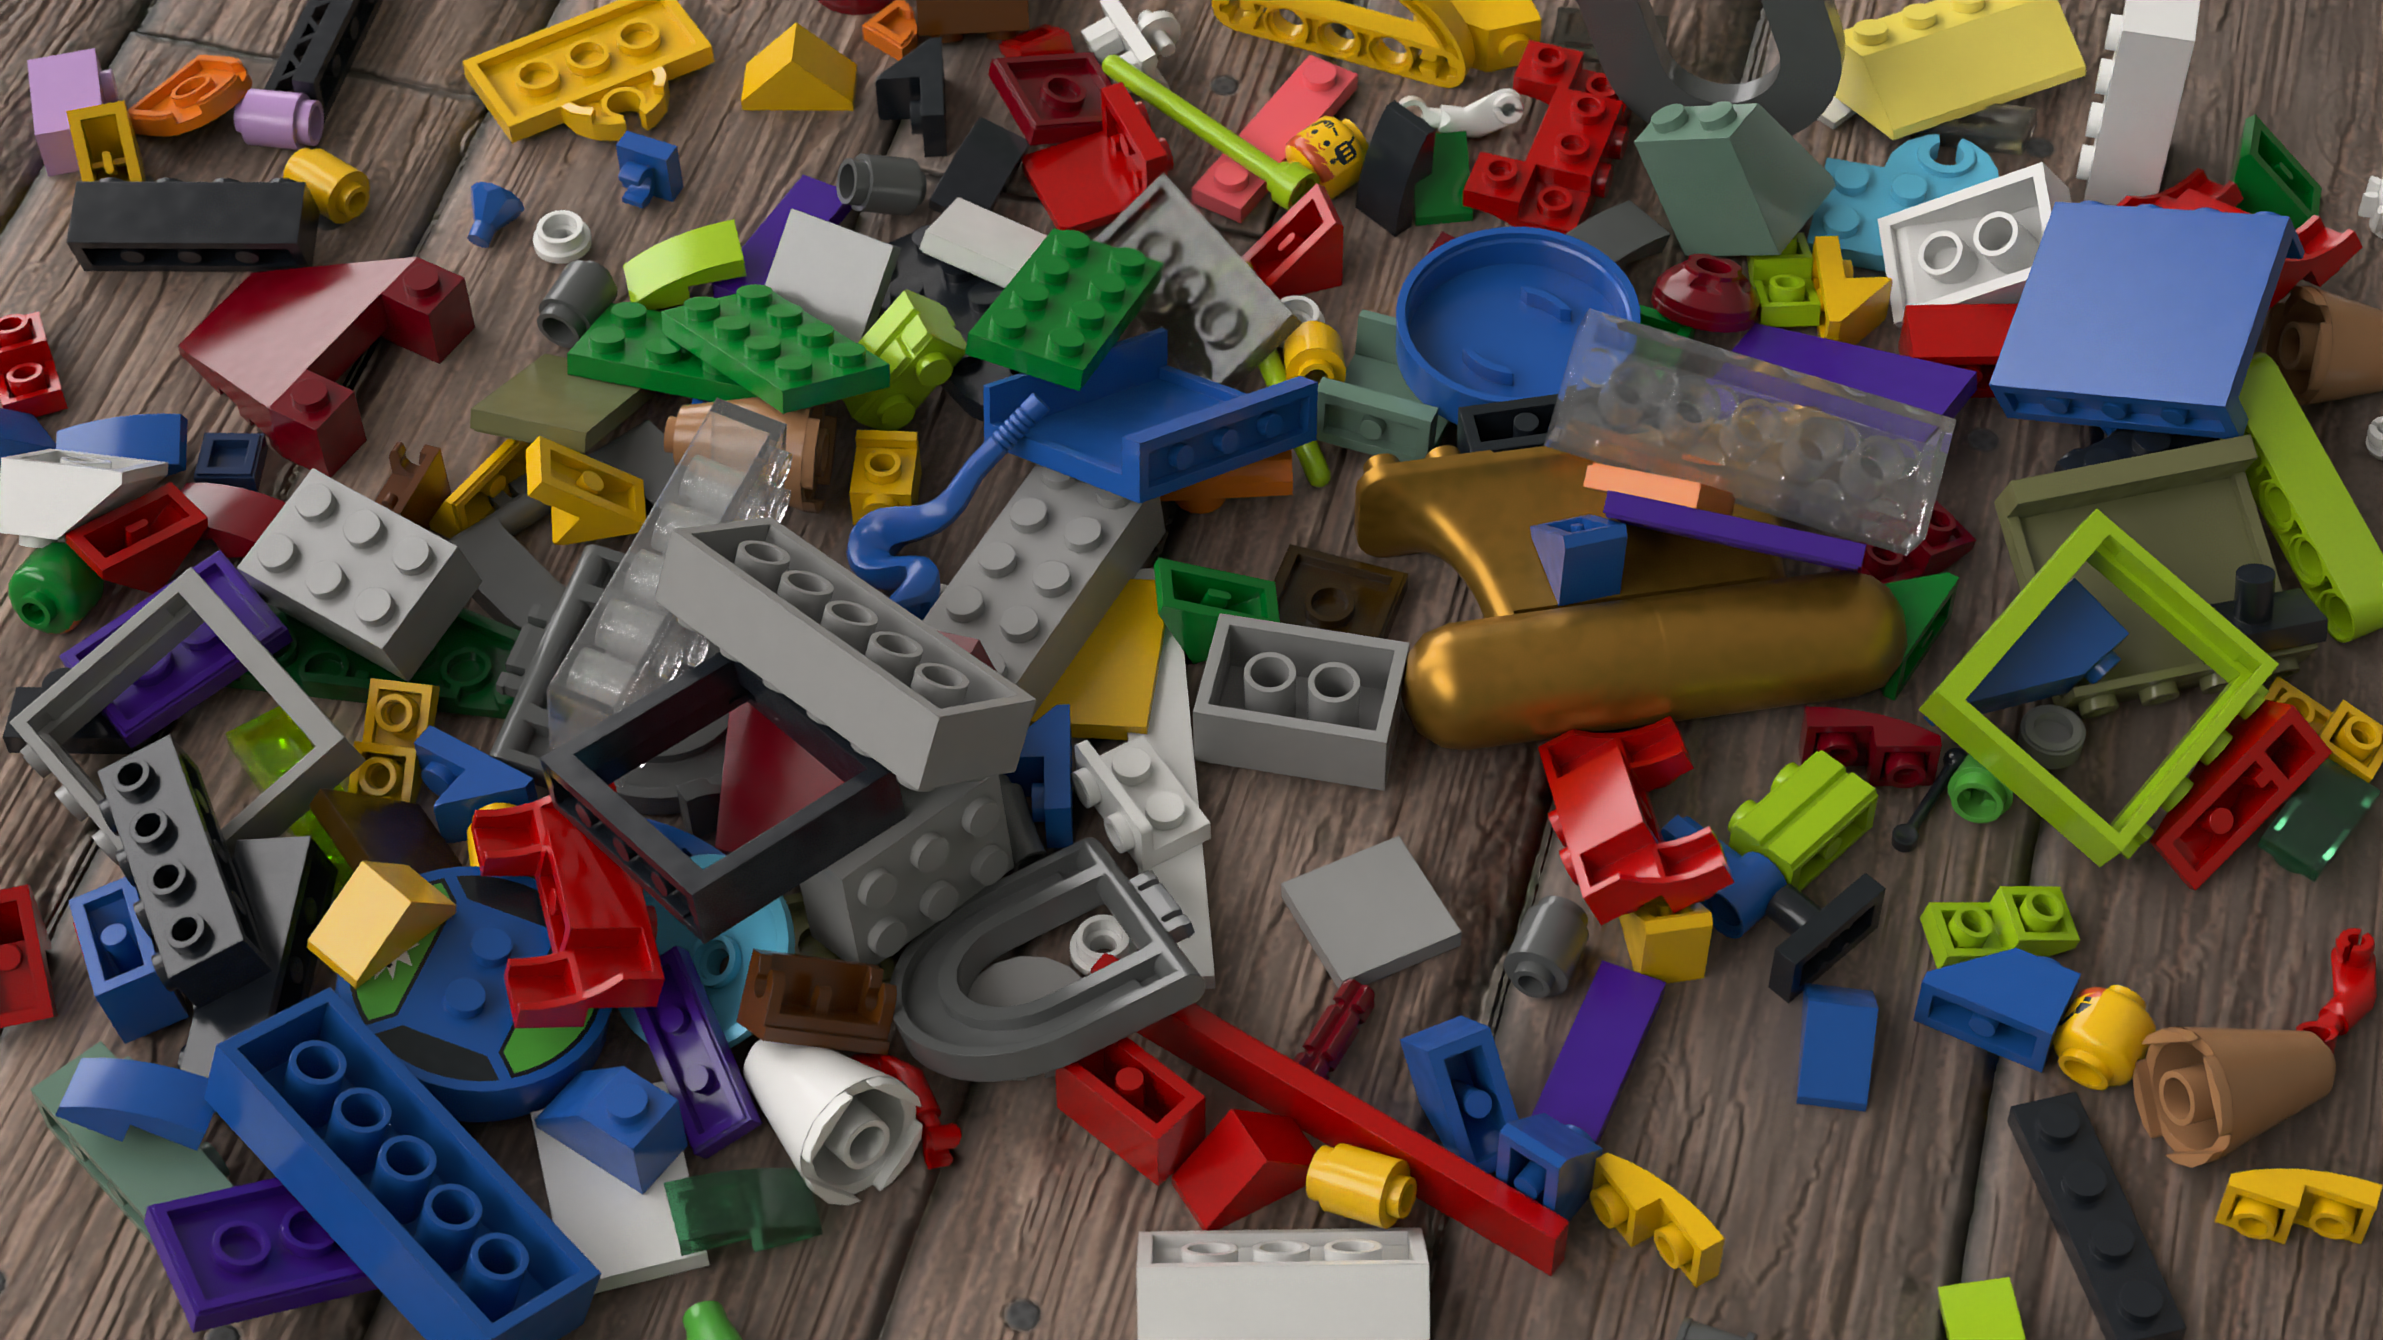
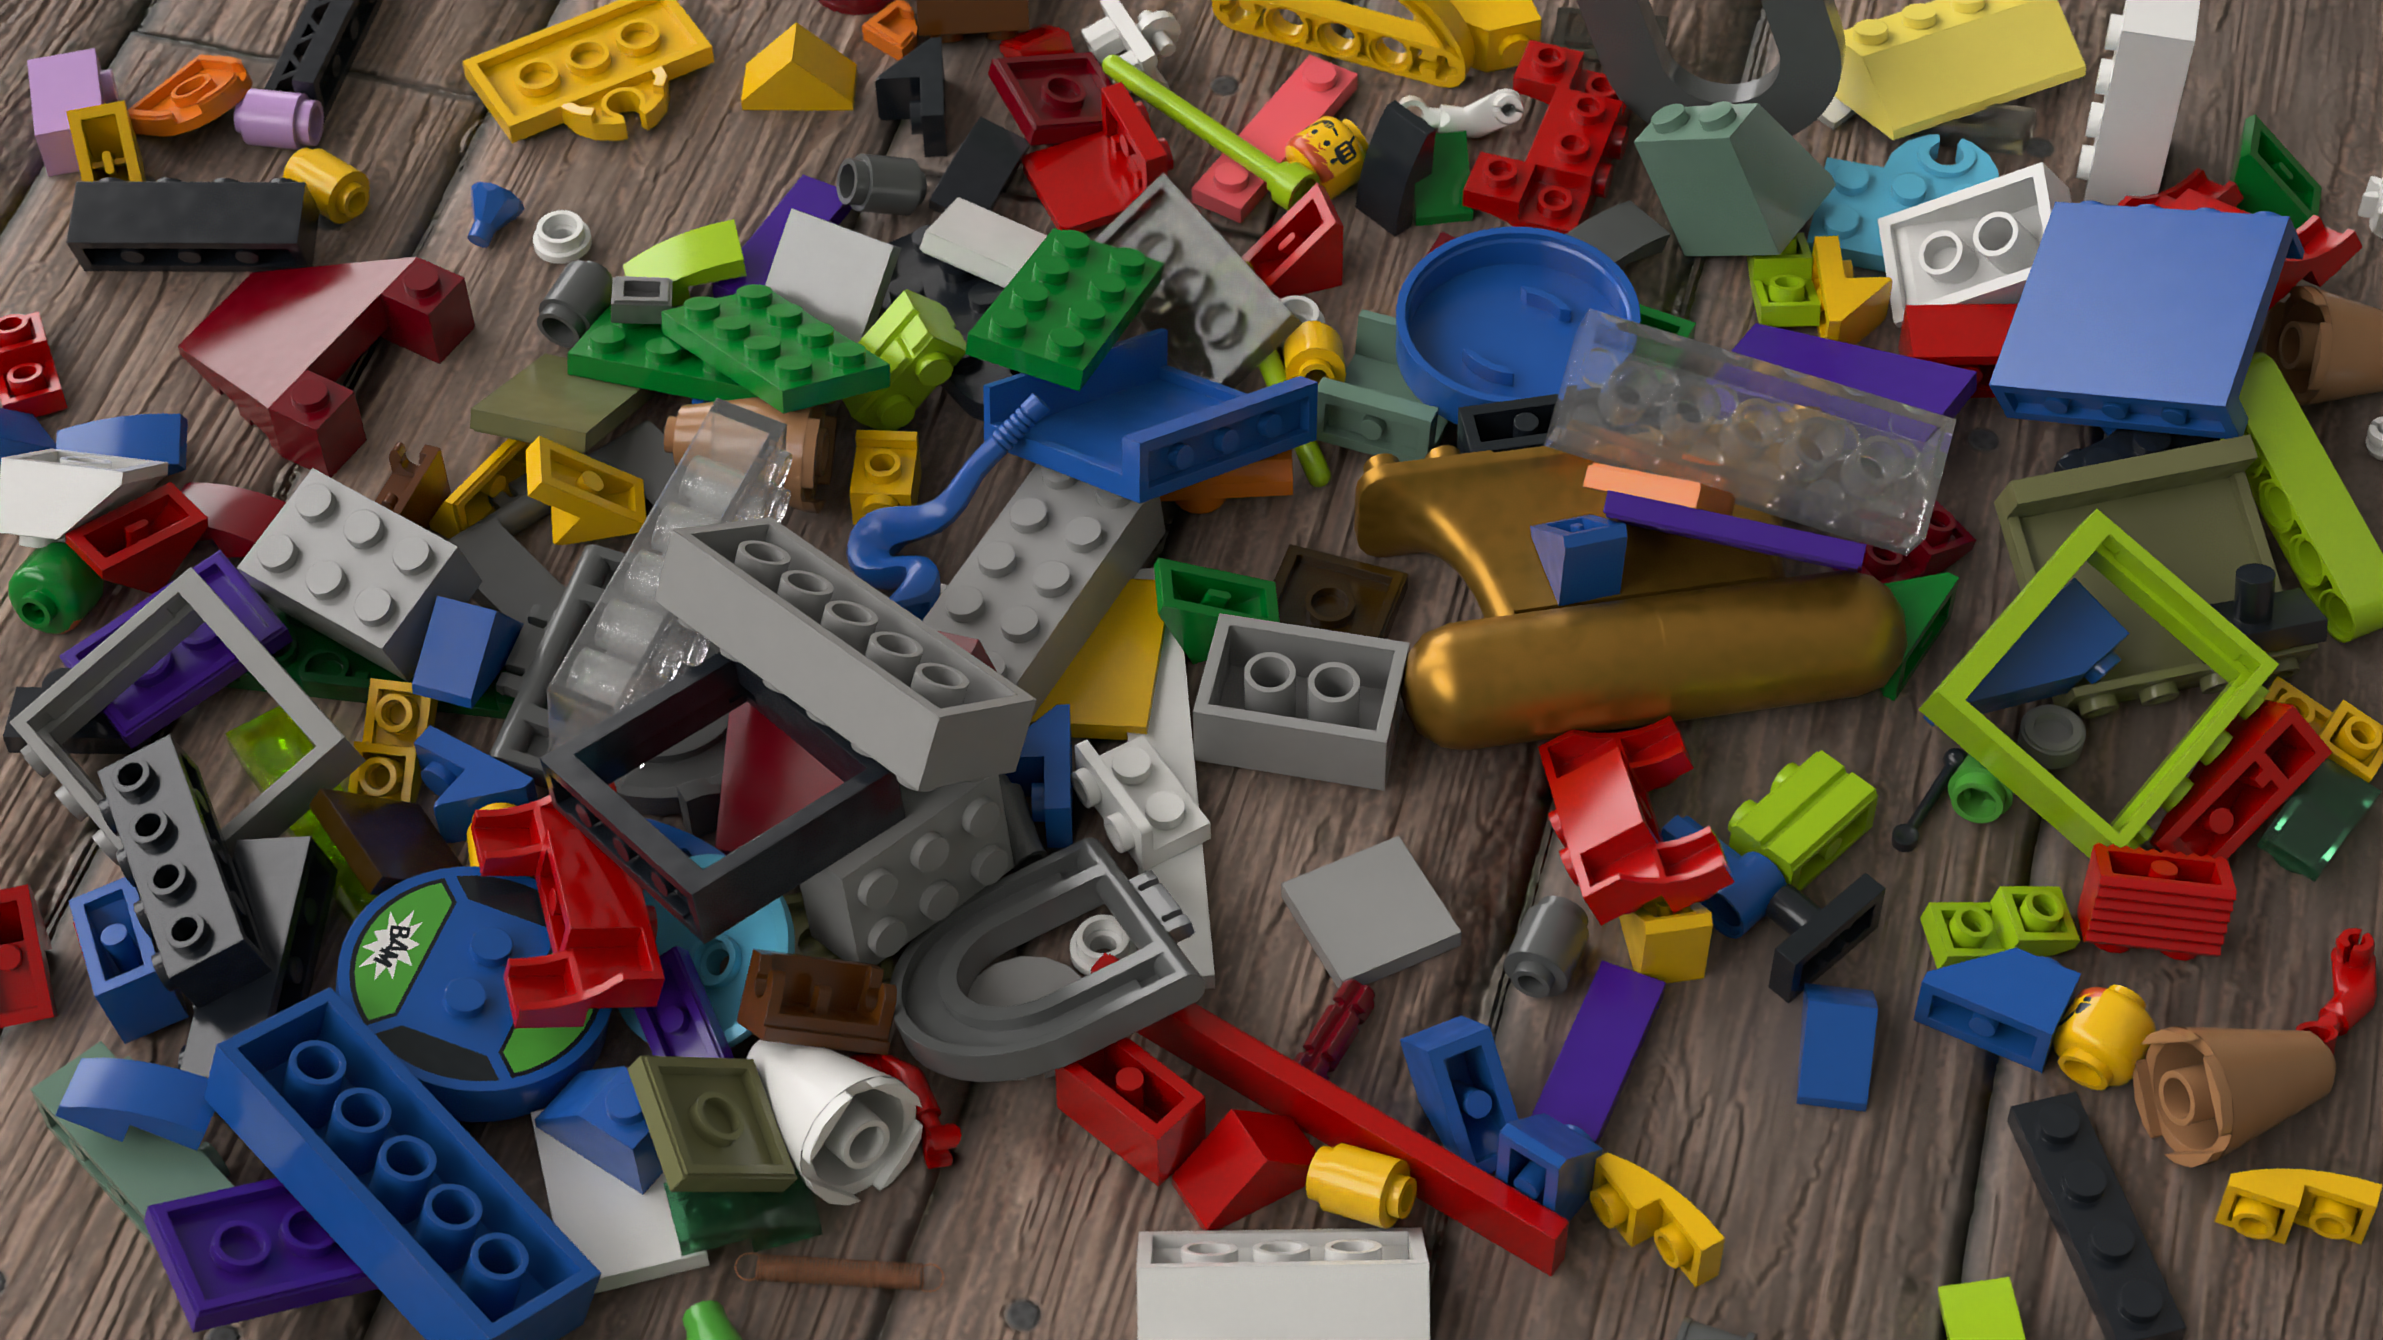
dark blue tile [193,433,268,492] -> none
yellow slope [307,861,457,989] -> none
blue tile [616,131,684,208] -> none
dark red piece [1651,254,1760,333] -> none
dark red slope [1798,706,1942,789] -> none
none -> blue slope [412,596,524,709]
none -> flat silver tile [611,276,672,324]
none -> olive tile [627,1056,797,1192]
none -> nougat piece [735,1253,944,1292]
none -> red brick [2077,842,2237,961]

